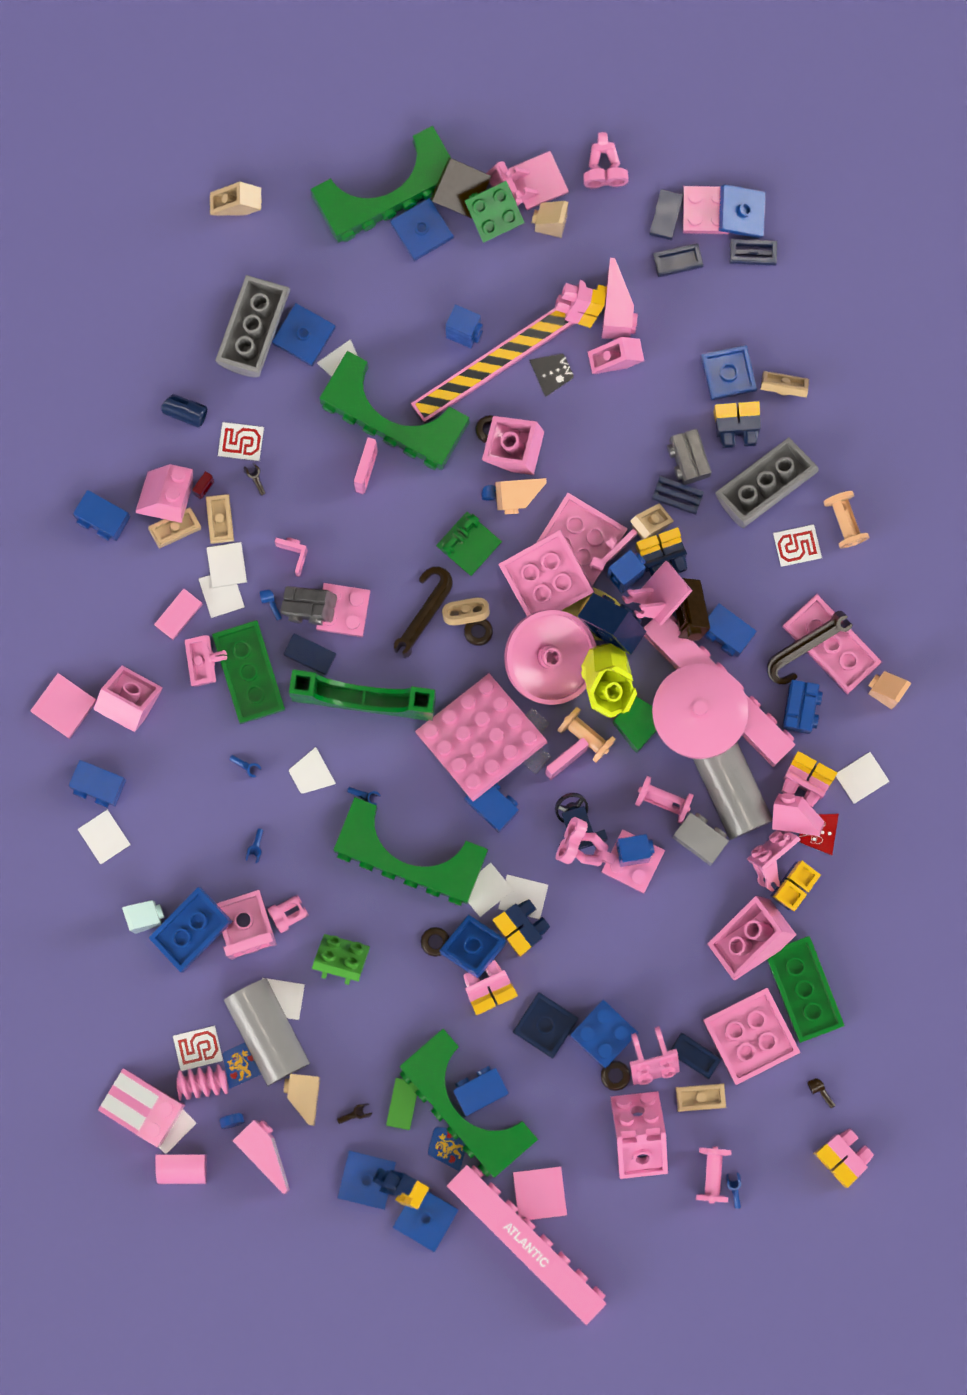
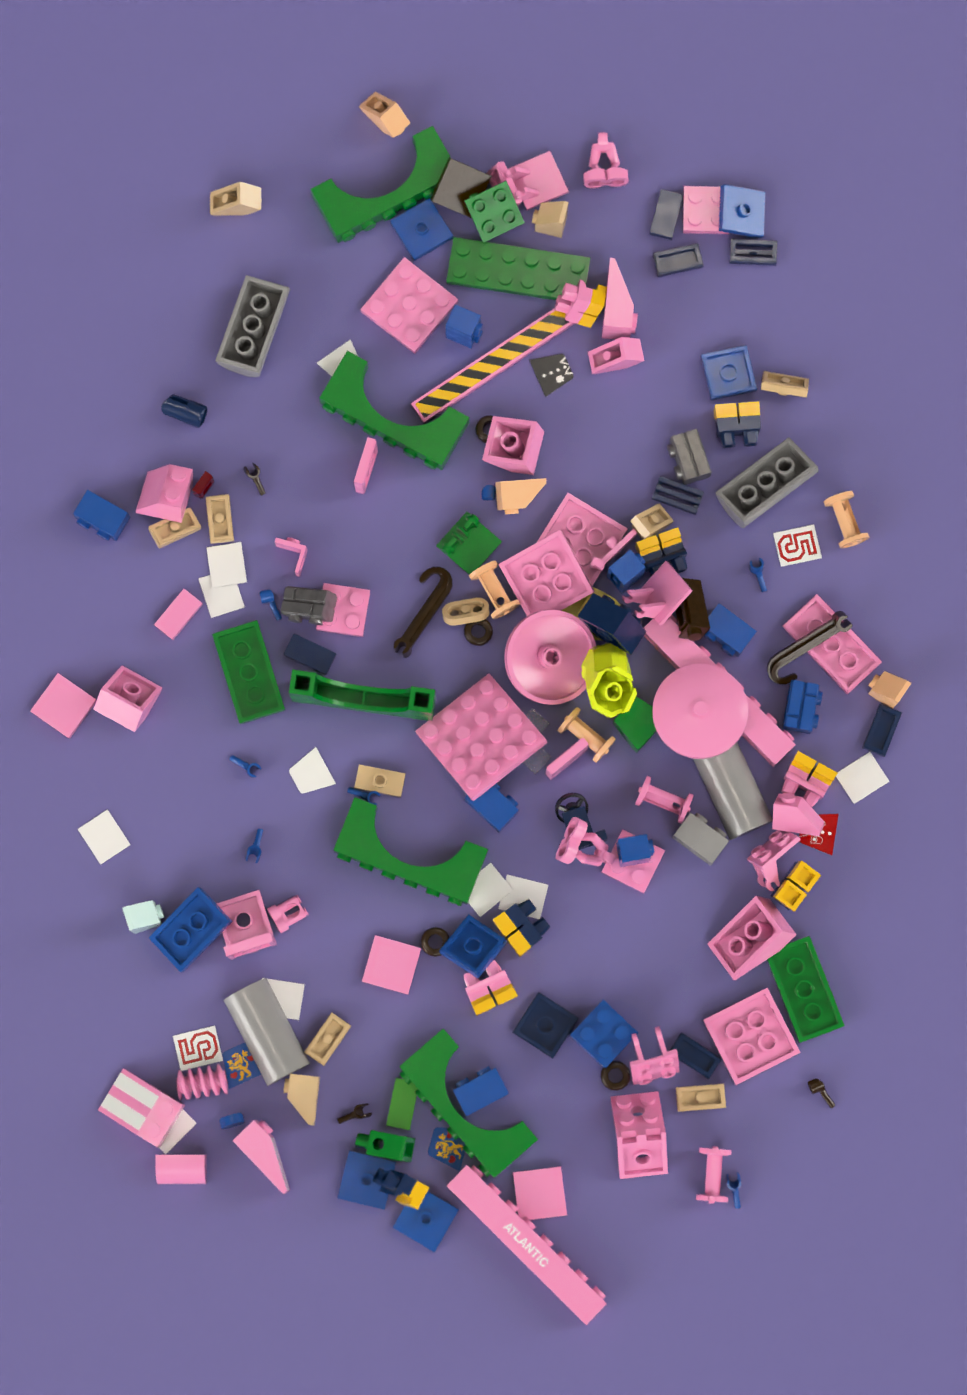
blue brick [69,760,126,808] -> none
bright pink plate [185,635,227,687] -> none
white sticker [218,422,264,461] -> none
blue plate [272,303,336,366] -> none
bright green plate [312,934,370,985] -> none
hips [814,1129,874,1188] -> none
none -> tan plate [304,1012,351,1066]
none -> tan plate [354,765,406,798]
none -> green torso [356,1130,416,1162]
none -> light nougat slope [359,91,410,138]
none -> bright pink plate [361,257,458,354]
none -> bright pink tile [362,935,421,995]
none -> green plate [446,237,590,300]
none -> light nougat hose [469,561,520,620]
none -> blue hand [749,558,767,592]
none -> dark blue tile [862,704,902,757]

